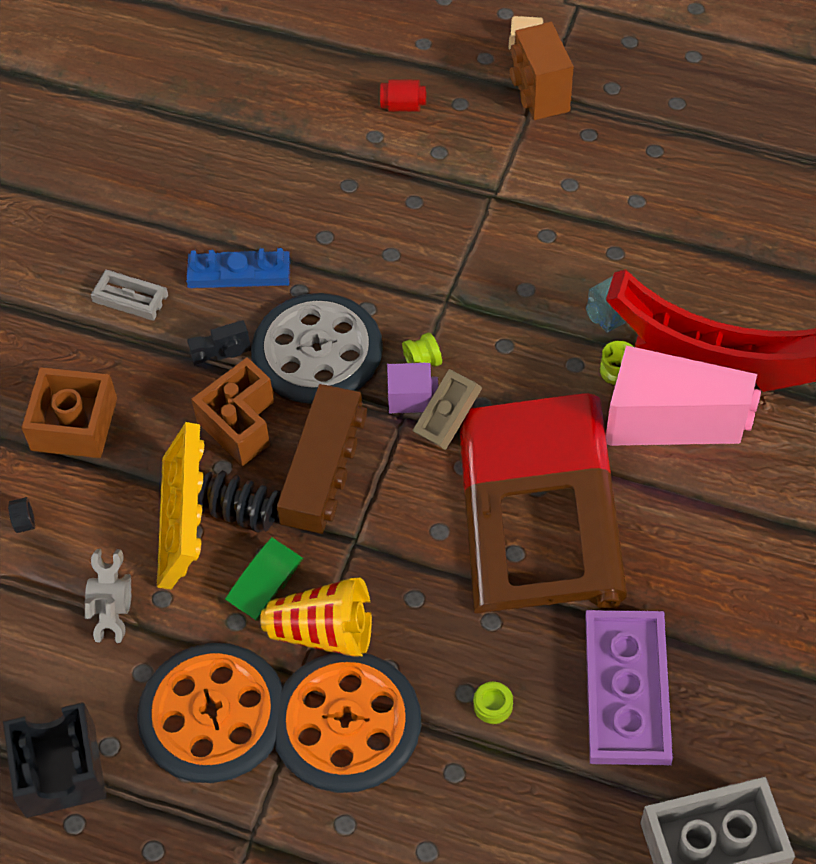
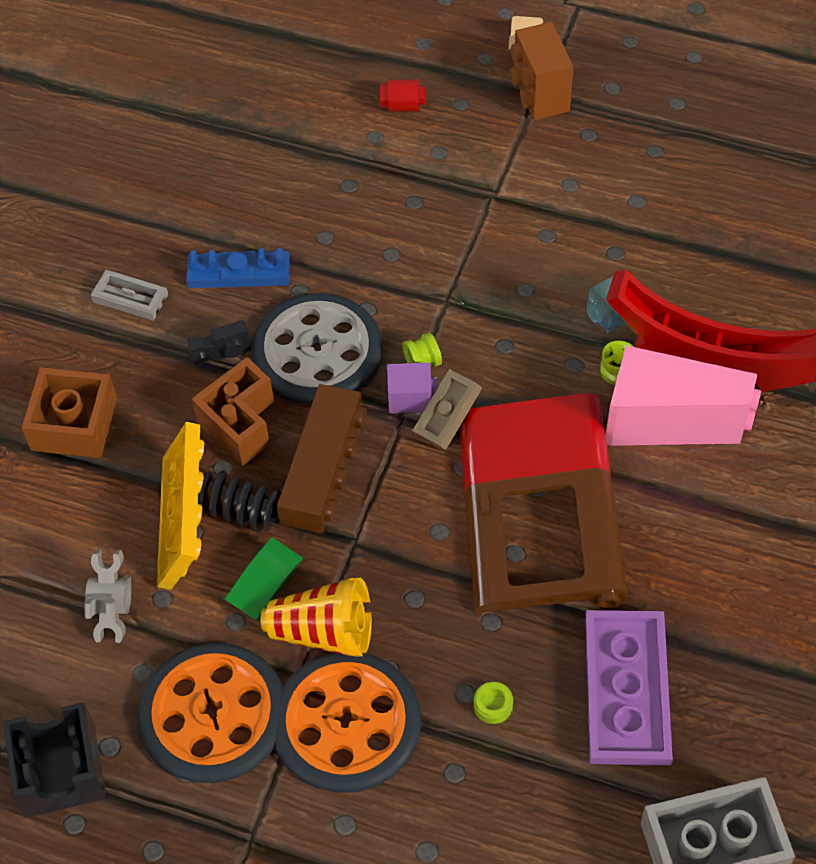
black axle [8,497,35,533] -> none

